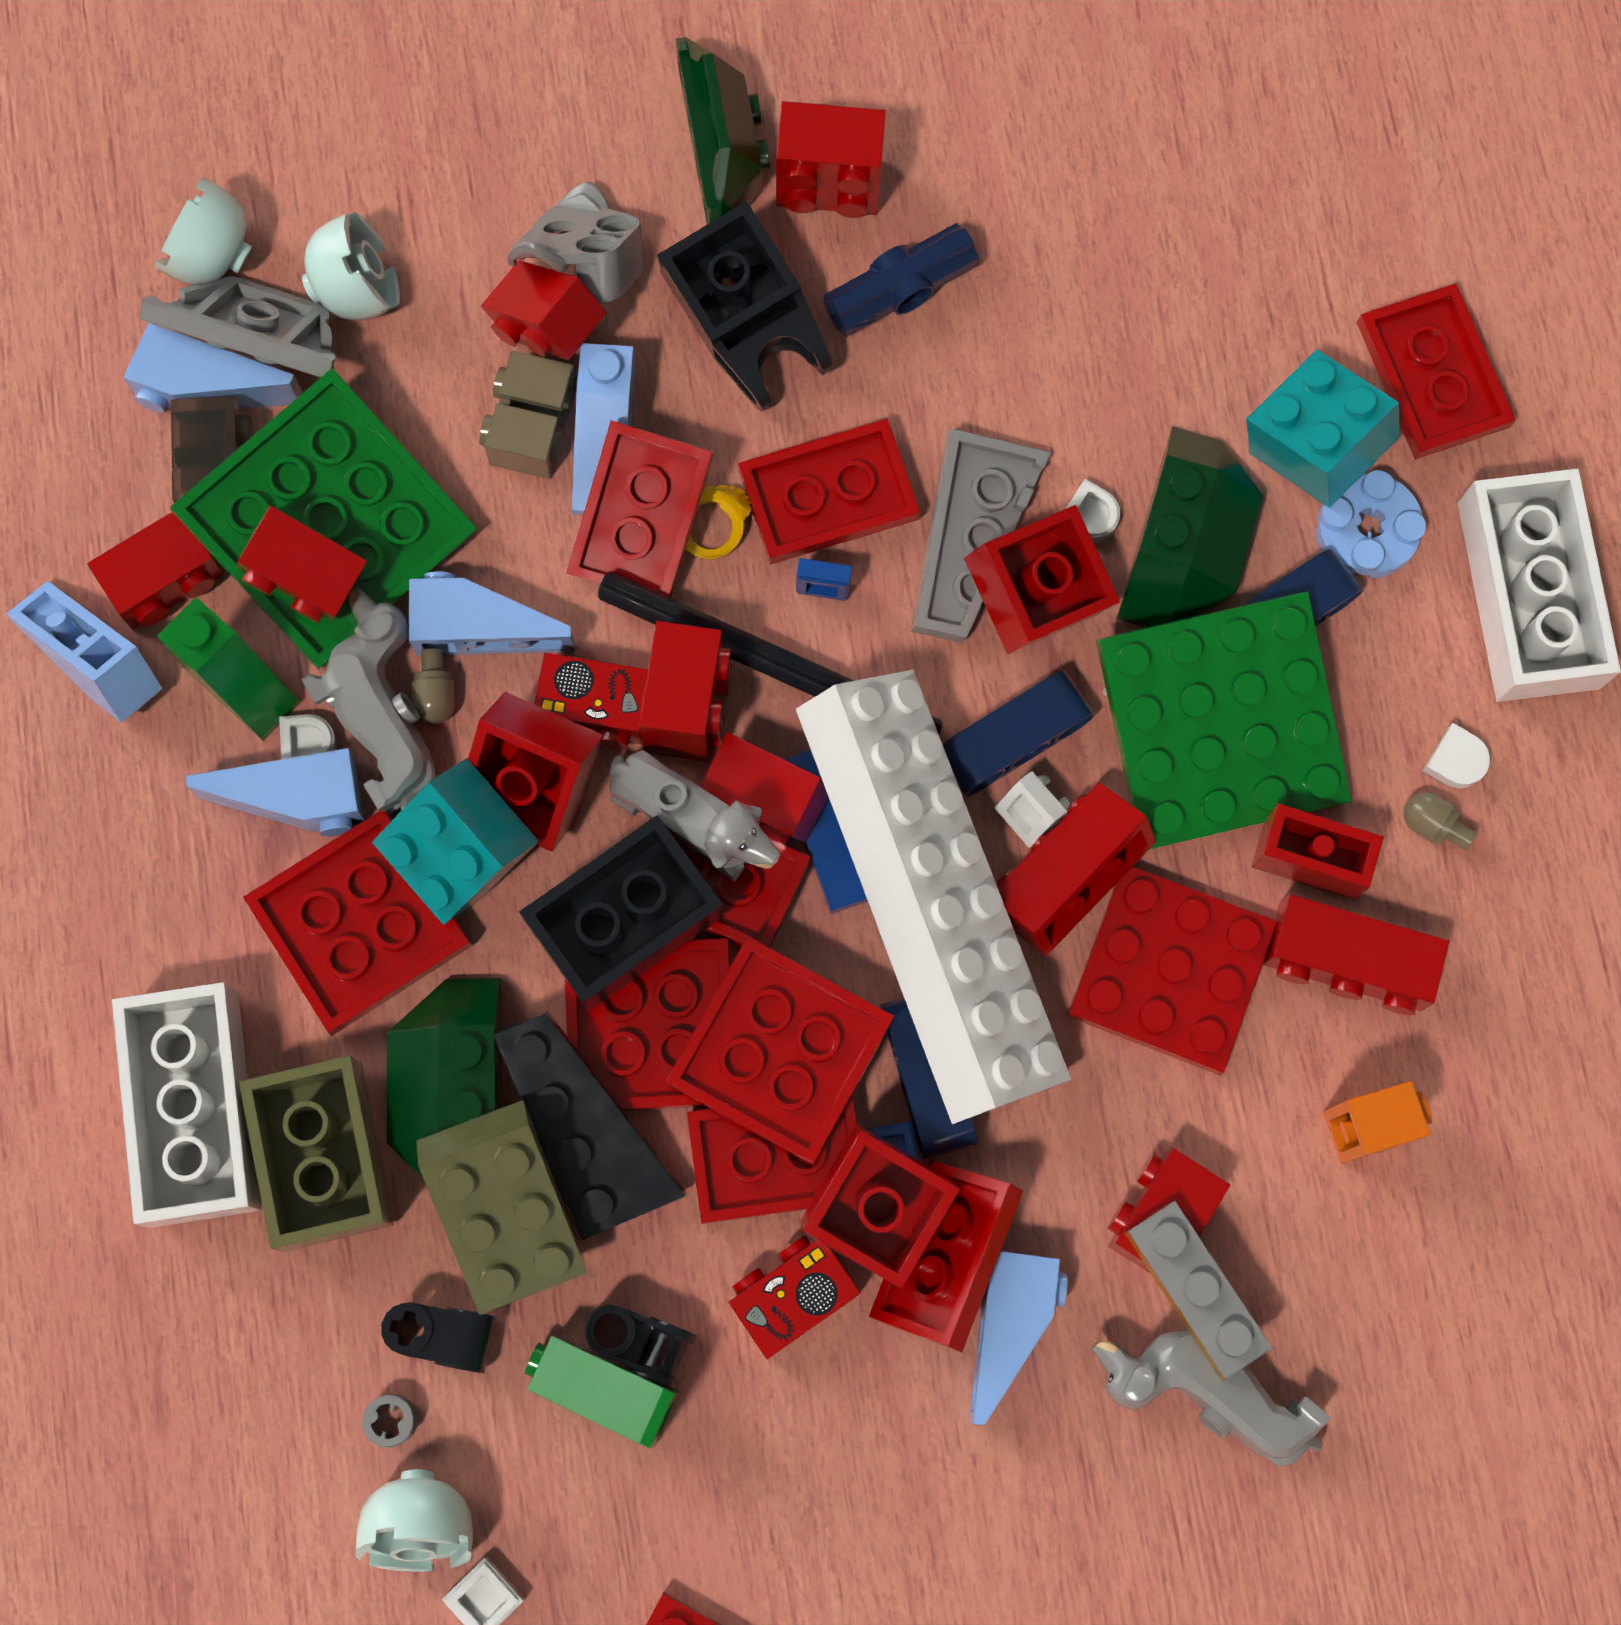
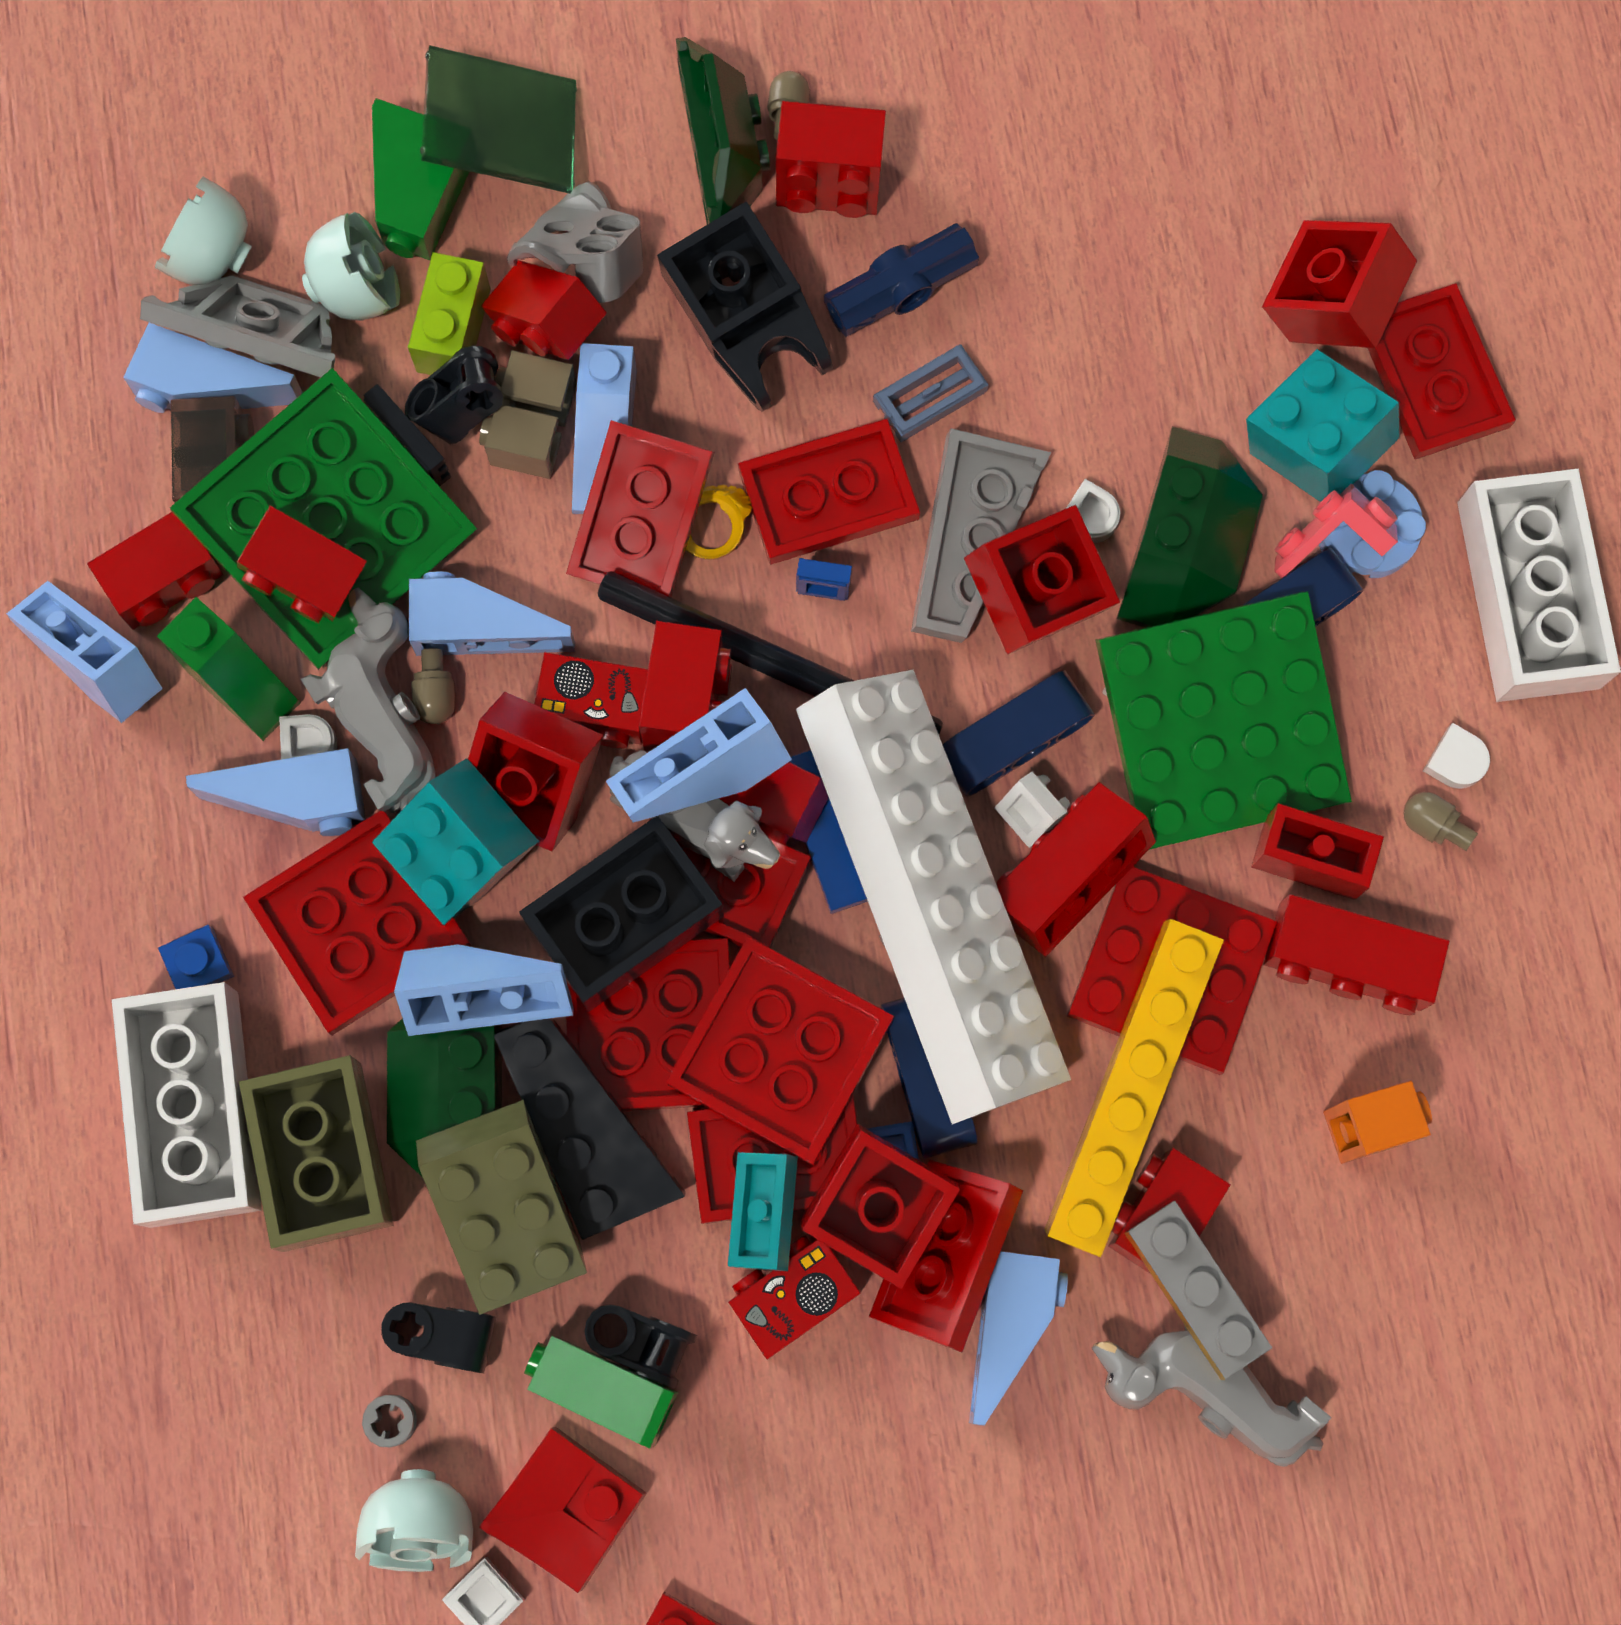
none -> blue plate [158,925,234,989]
none -> black tile [363,384,451,487]
none -> green slope [372,98,477,260]
none -> light blue slope [394,944,574,1036]
none -> black piece [405,346,503,444]
none -> lime brick [408,252,491,375]
none -> clear green piece [420,45,577,194]
none -> red plate [479,1427,647,1593]
none -> light blue slope [606,688,792,823]
none -> teal plate [728,1152,798,1271]
none -> dark tan cylinder [767,71,810,140]
none -> sand blue tile [873,344,989,443]
none -> yellow brick [1044,919,1224,1258]
none -> red brick [1262,220,1417,349]
none -> coral bracket [1274,484,1398,578]

